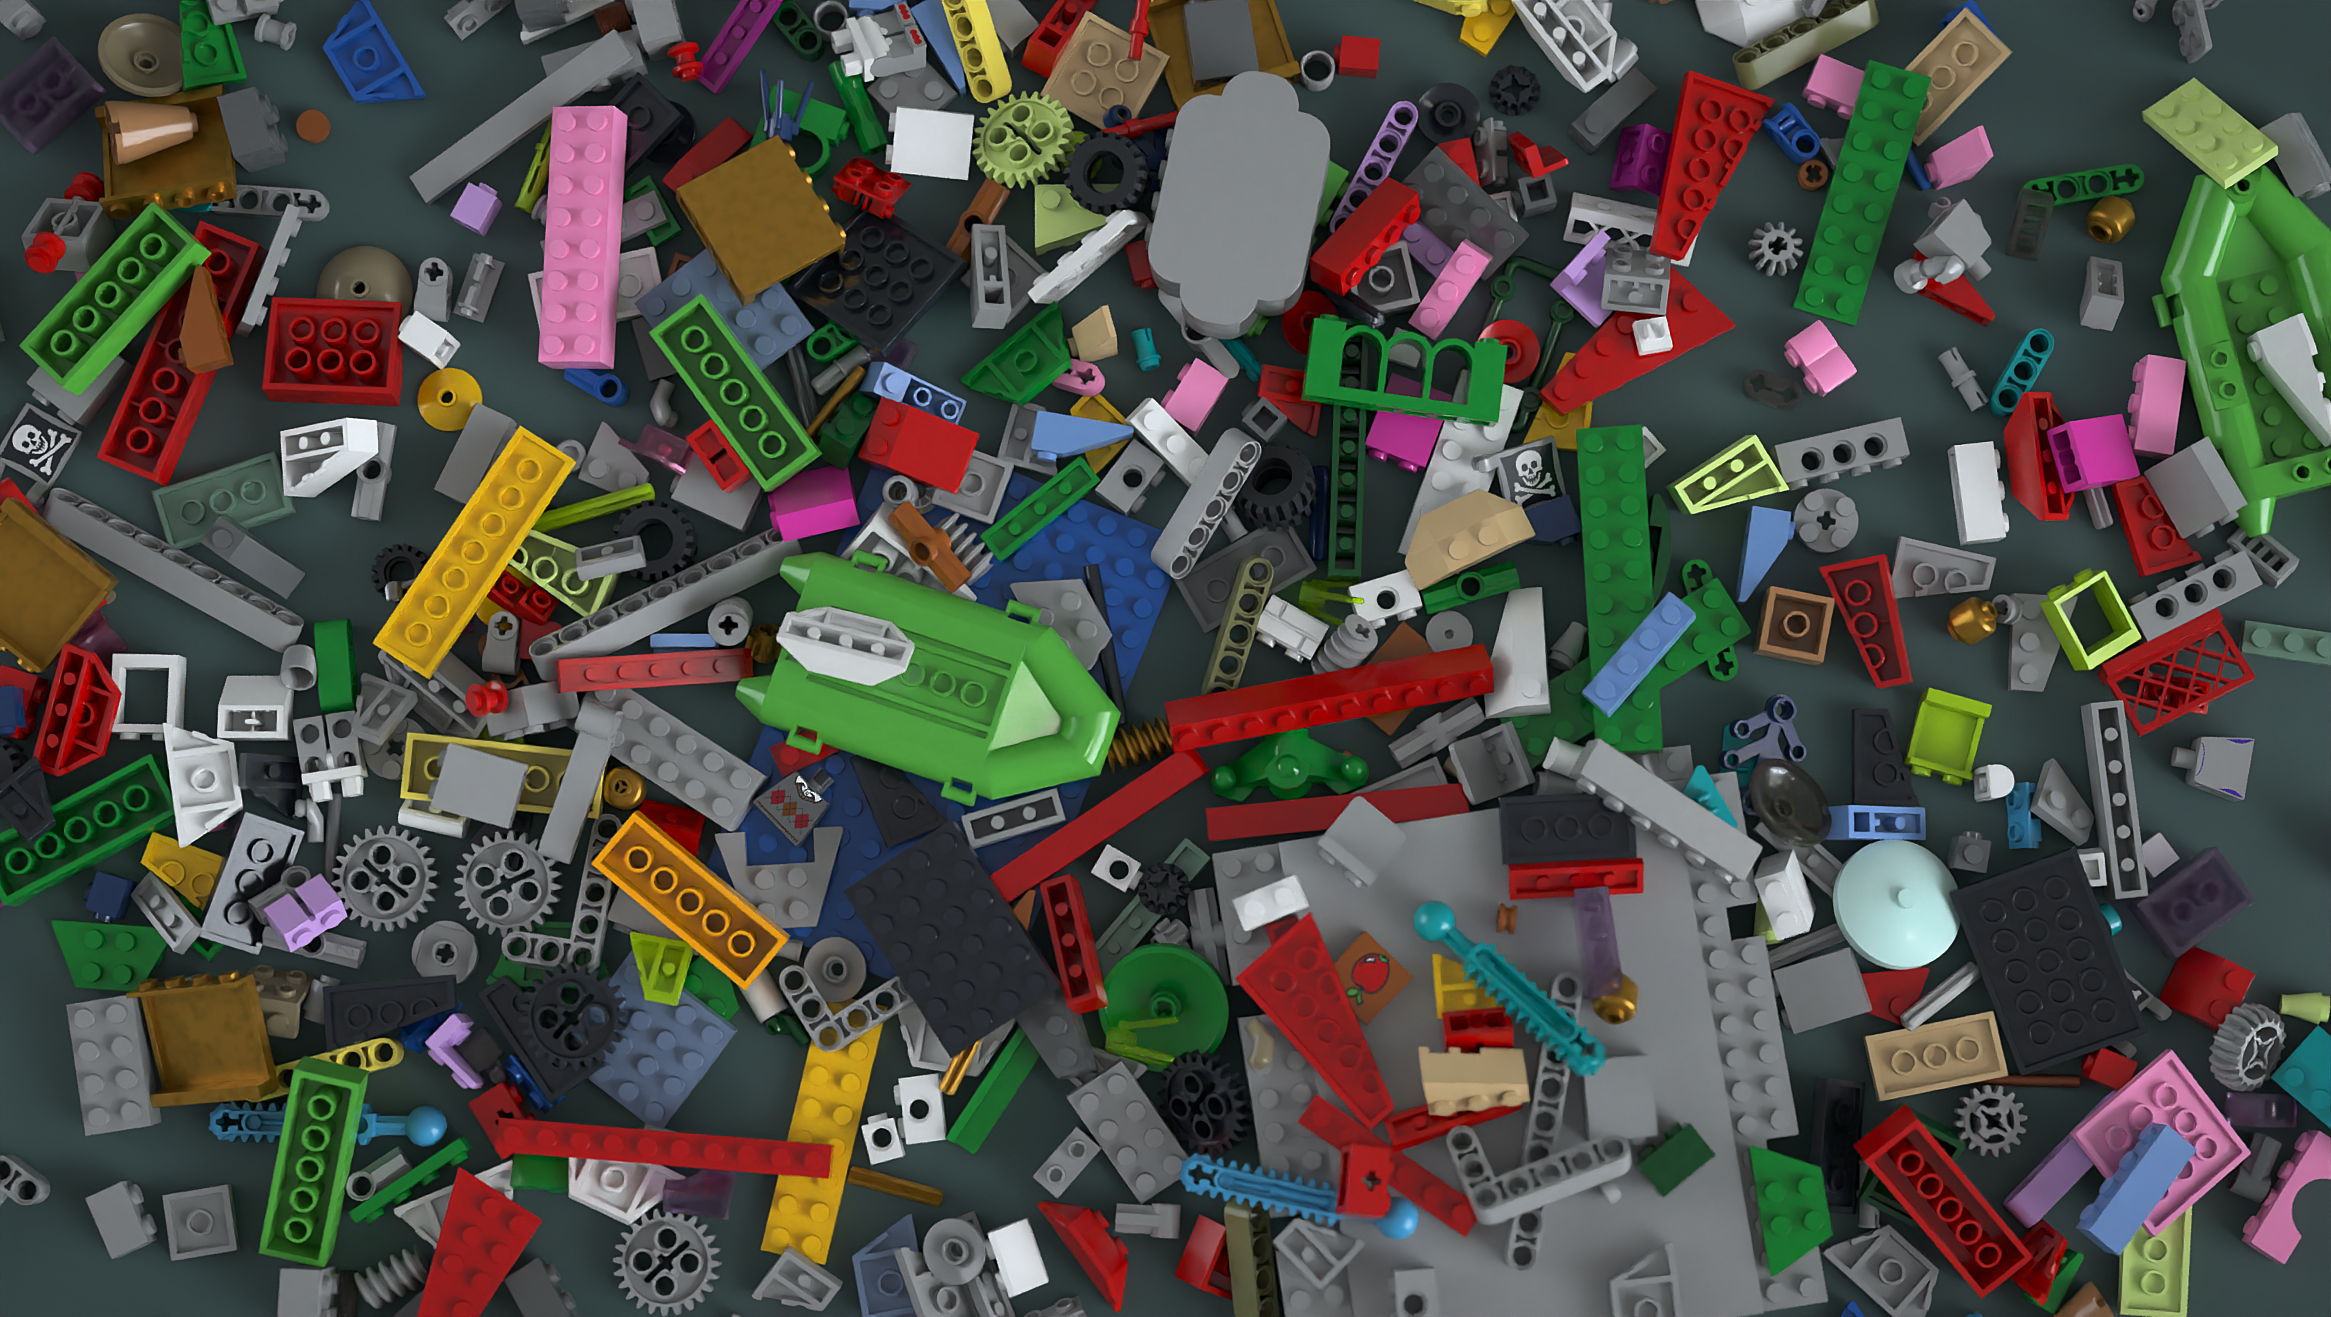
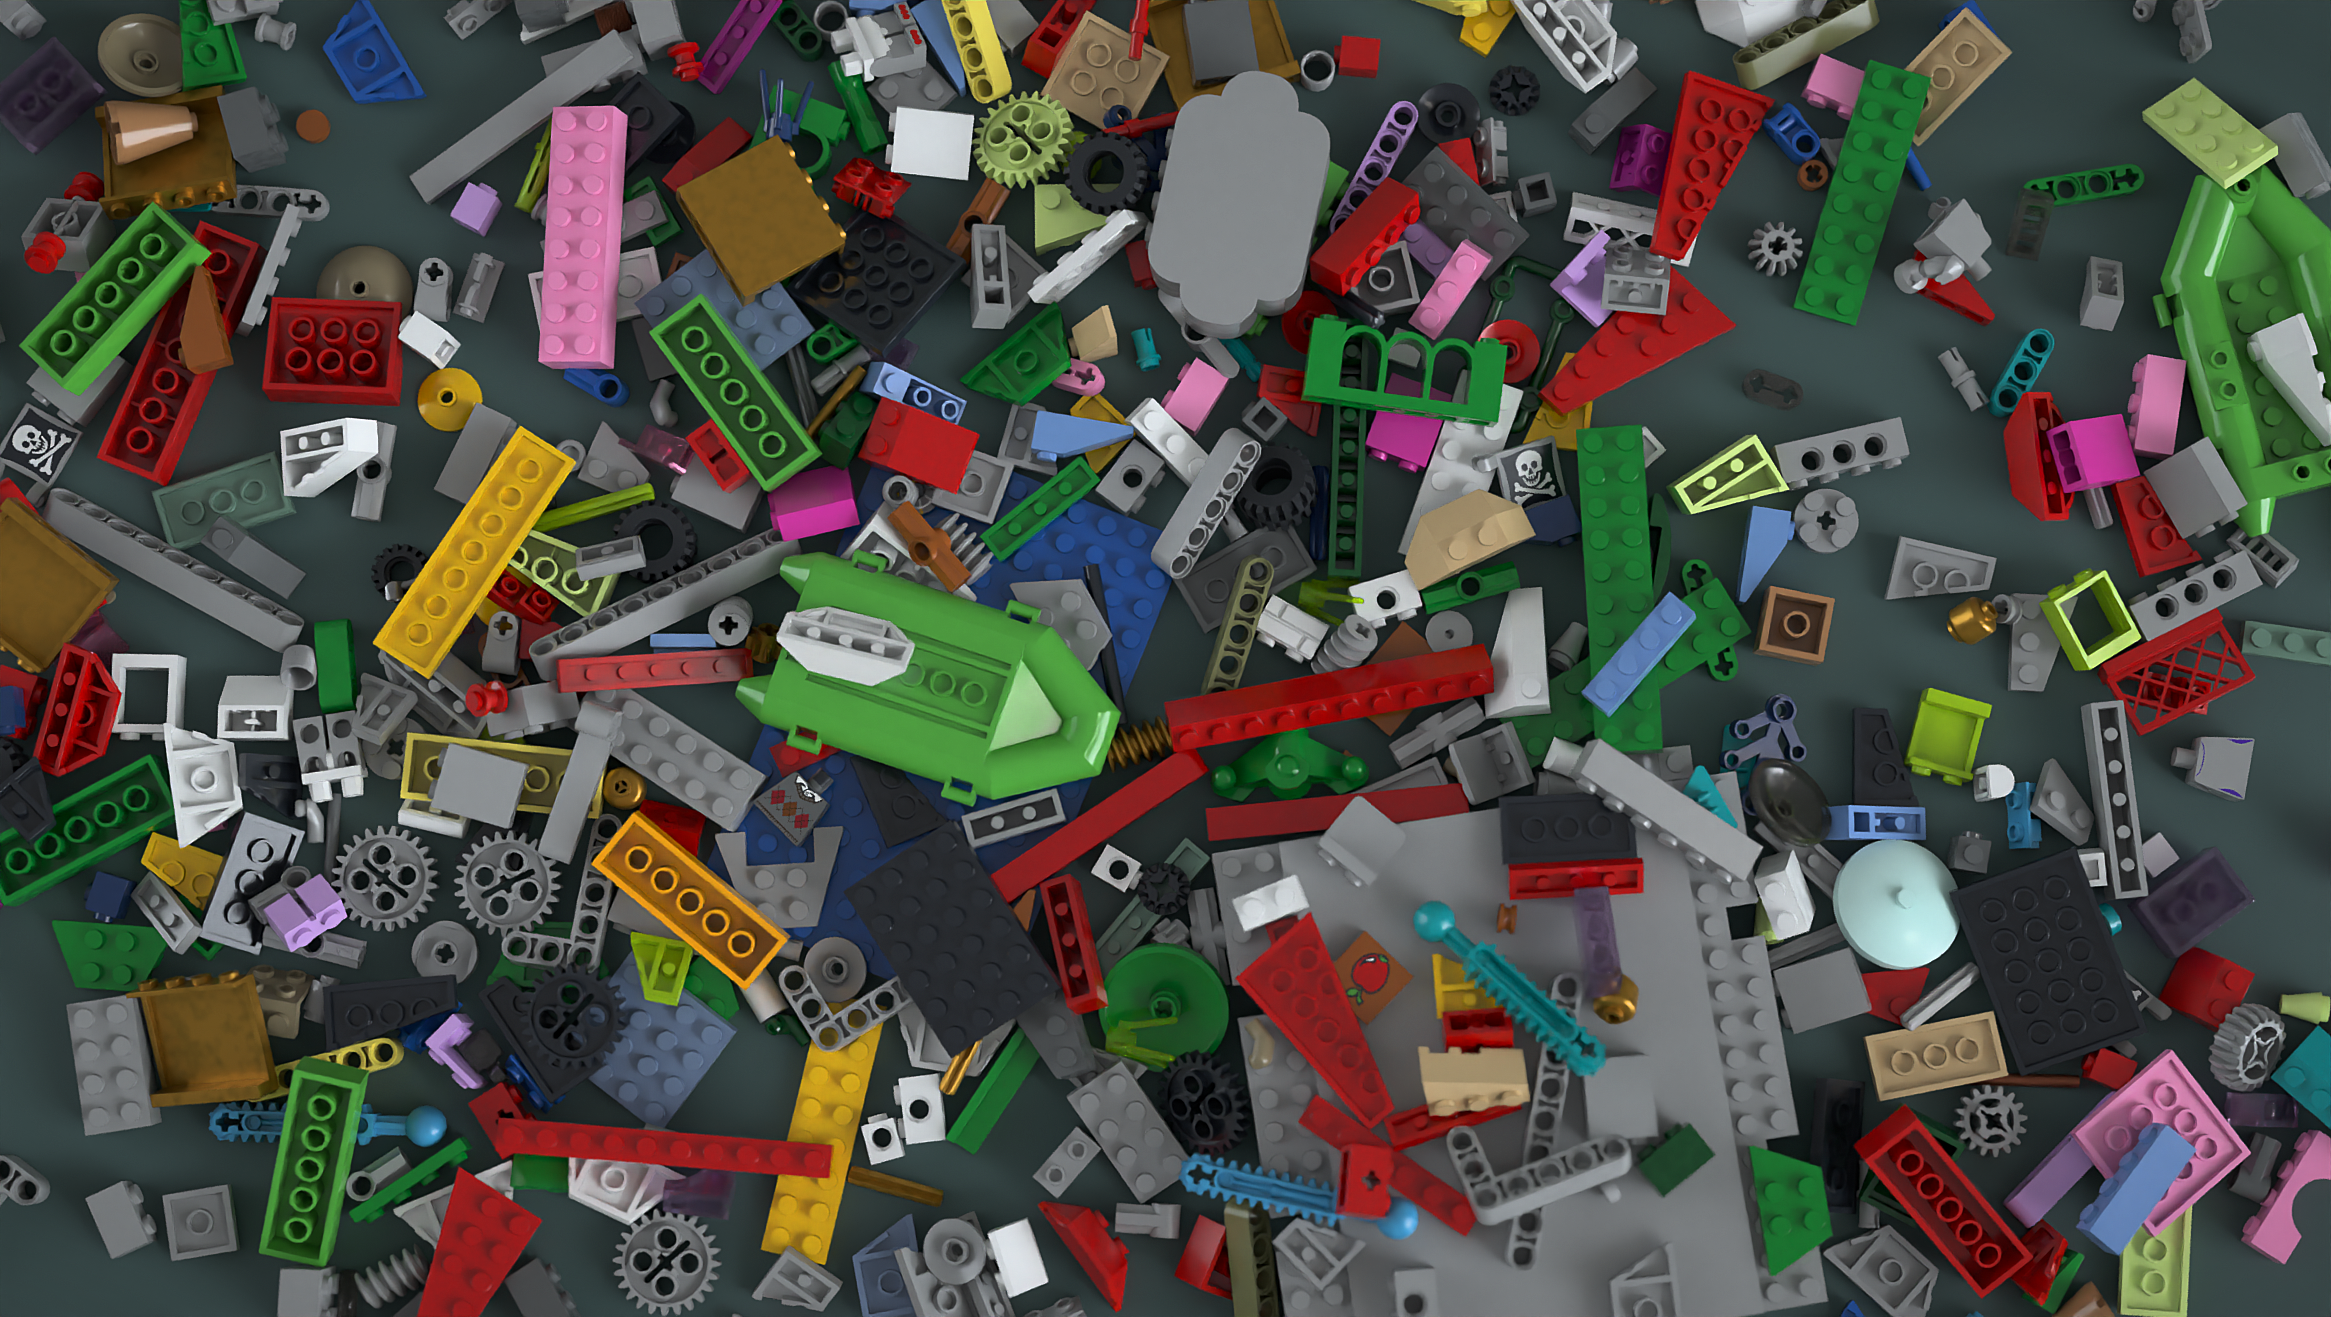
red panel [1507,131,1569,179] -> none
white tile [1632,316,1673,356] -> none
bright pink brick [1784,320,1857,397] -> none
red wedge [1819,554,1913,689] -> none
bright pink slope [1924,125,1994,190] -> none
white brick [1948,441,2009,545] -> none
pearl gold head [2086,196,2135,243] -> none

